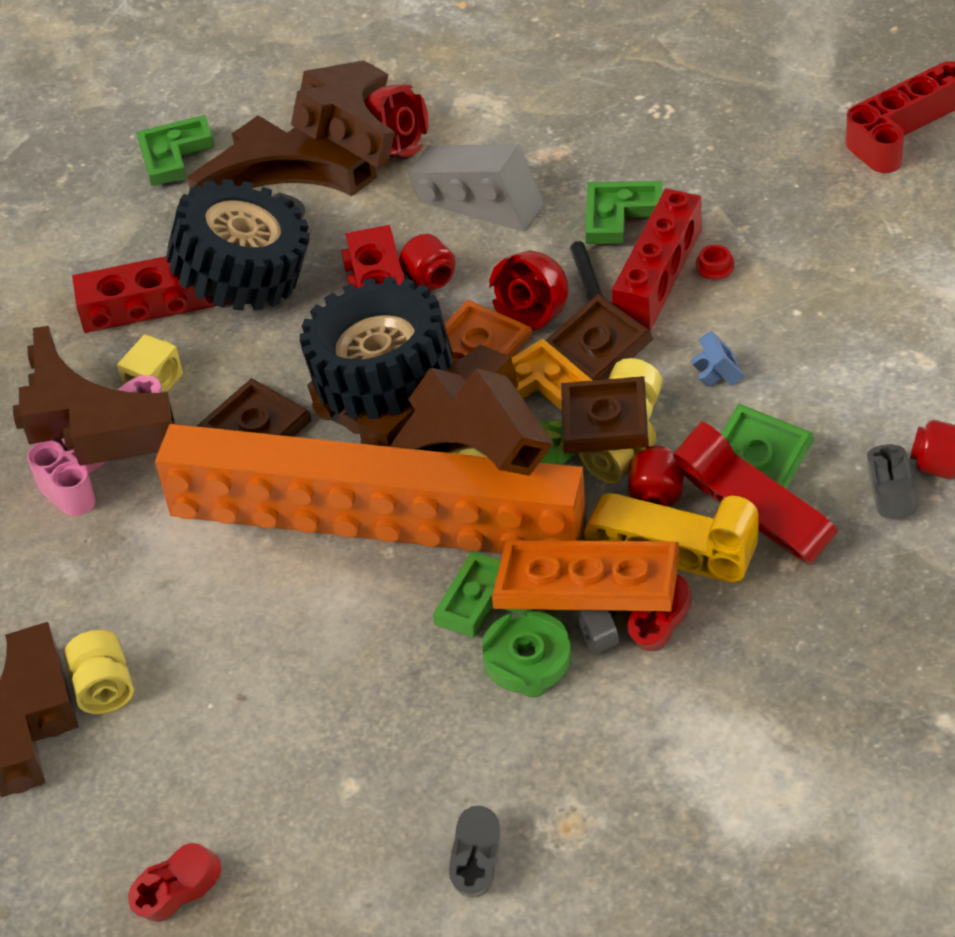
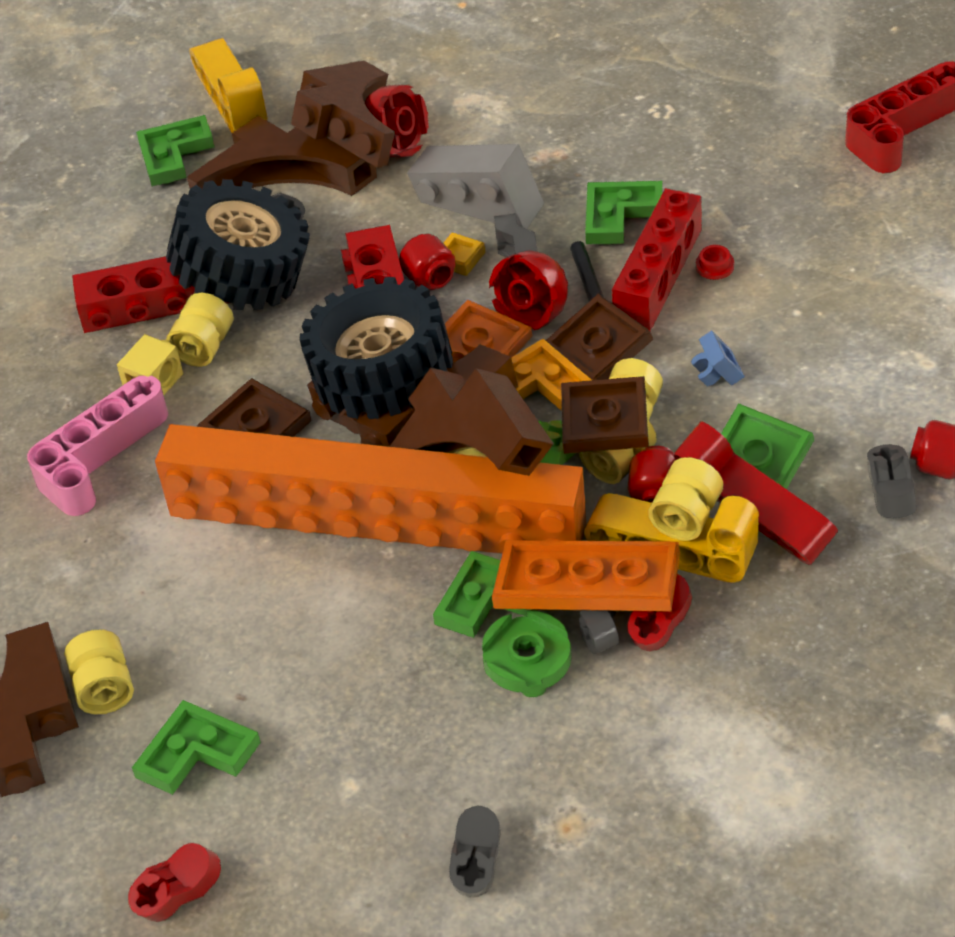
reddish brown arch [13,325,175,466] -> none
none -> bright green plate [132,700,261,795]
none -> light yellow wheel [166,293,234,367]
none -> yellow beam [189,38,268,133]
none -> yellow tile [443,232,486,276]
none -> dark grey piece [494,213,538,257]
none -> light yellow wheel [648,458,723,541]

